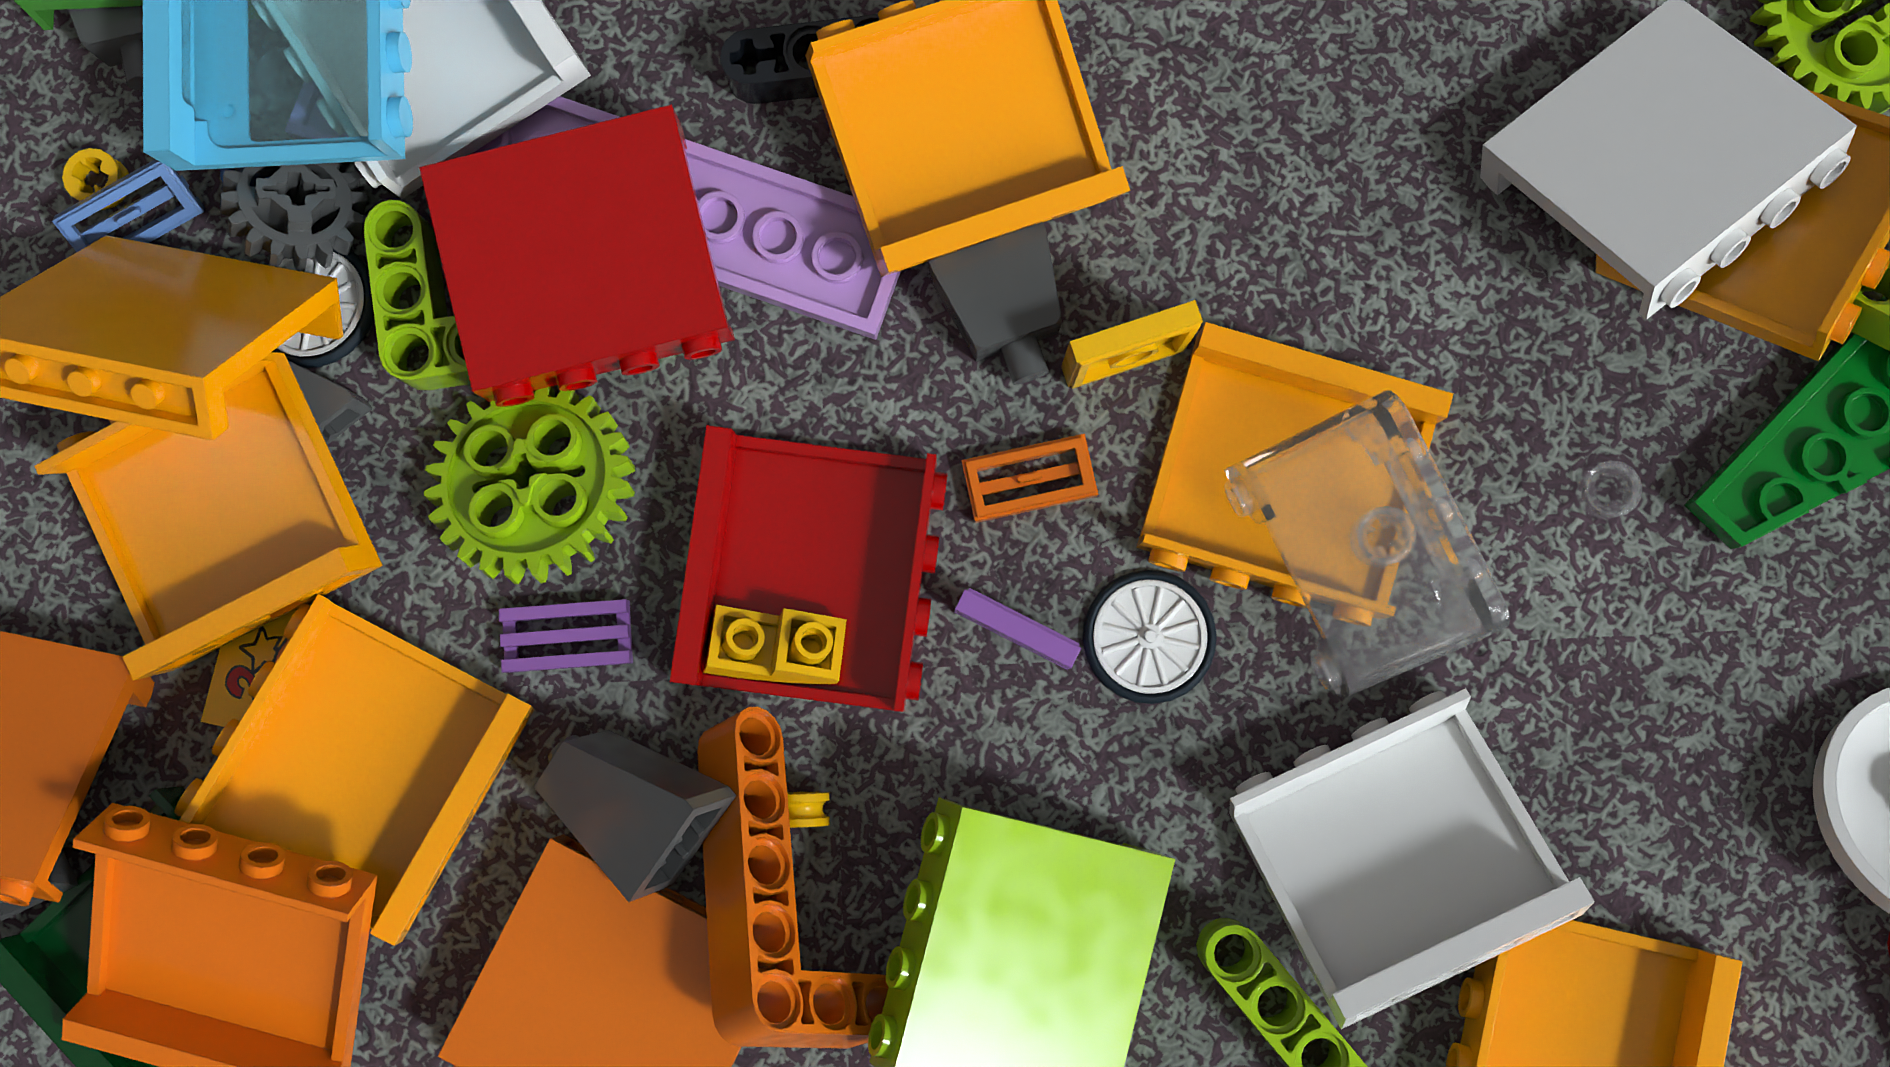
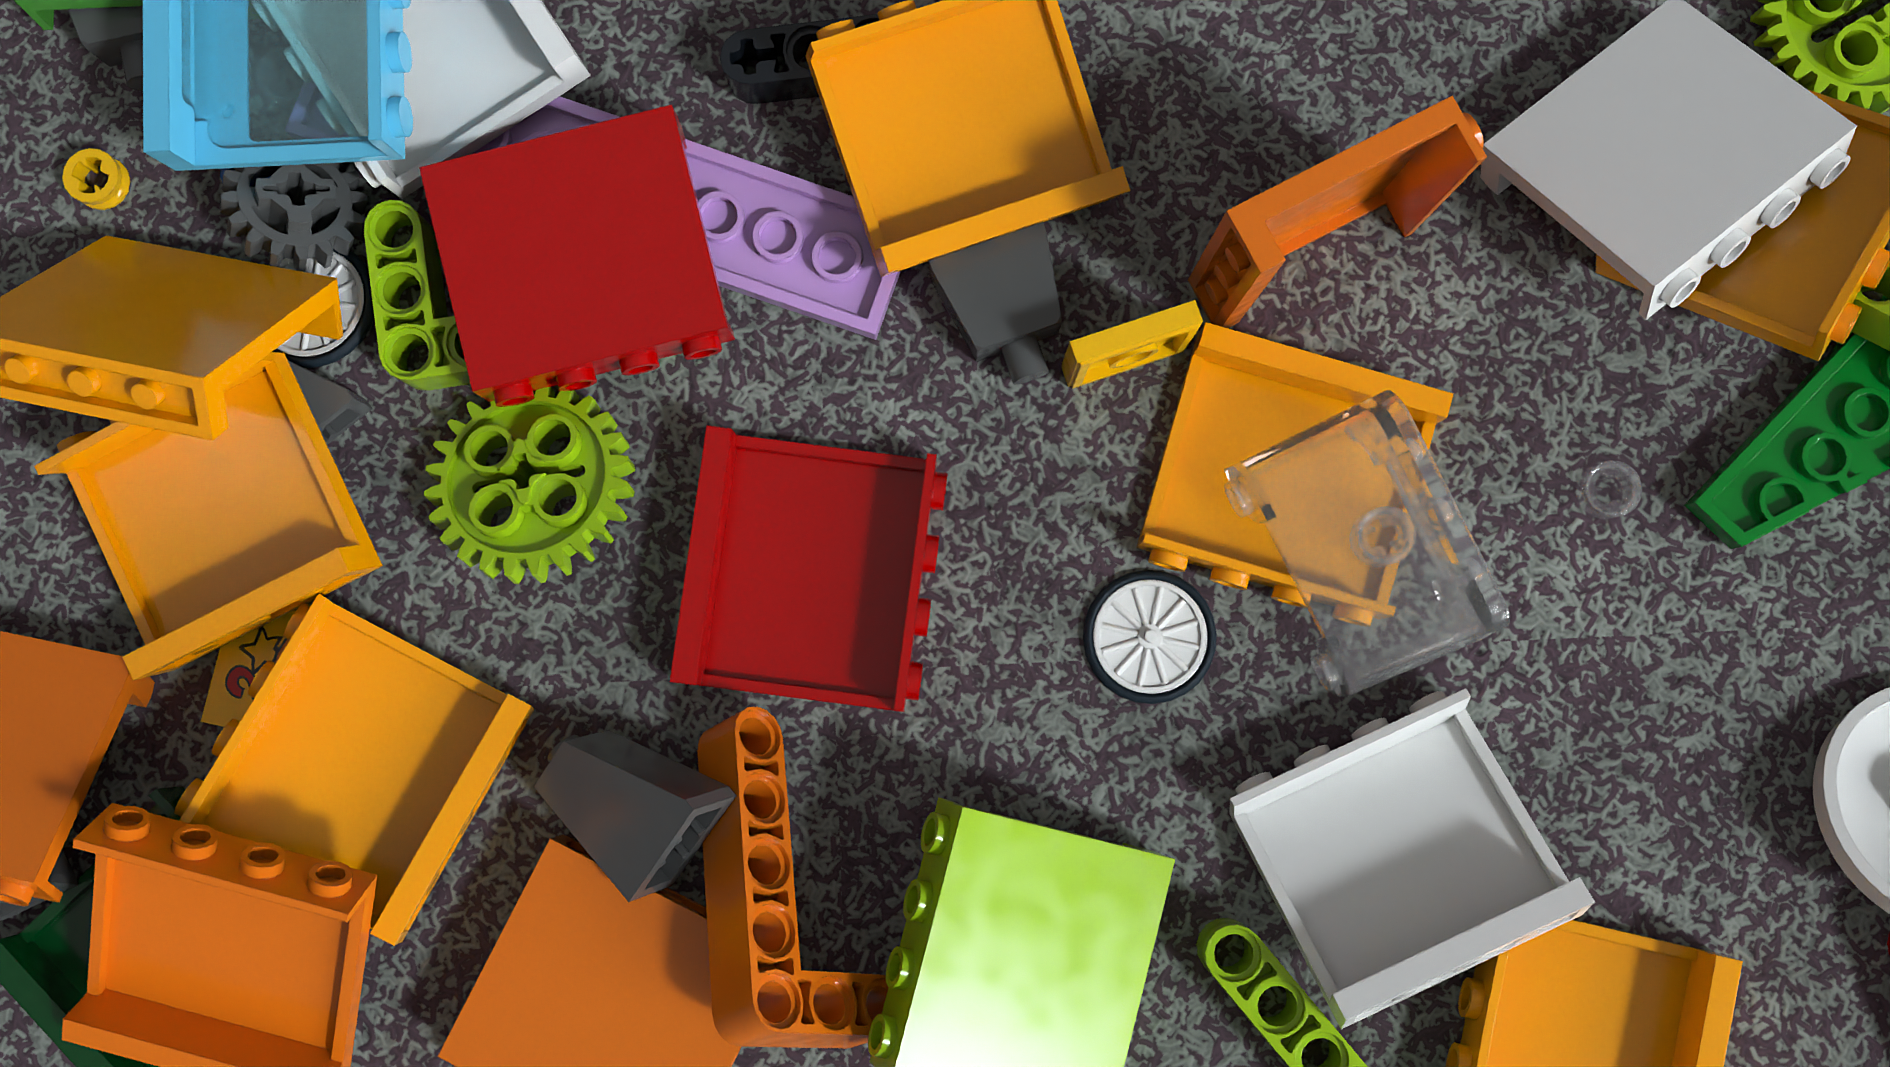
medium blue tile [52,159,205,252] -> none
medium lavender tile [499,599,633,673] -> none
yellow slope [703,605,847,684] -> none
yellow bush [787,791,830,828] -> none
medium lavender tile [954,588,1081,670] -> none
orange tile [961,434,1099,523] -> none
none -> orange panel [1188,95,1487,328]

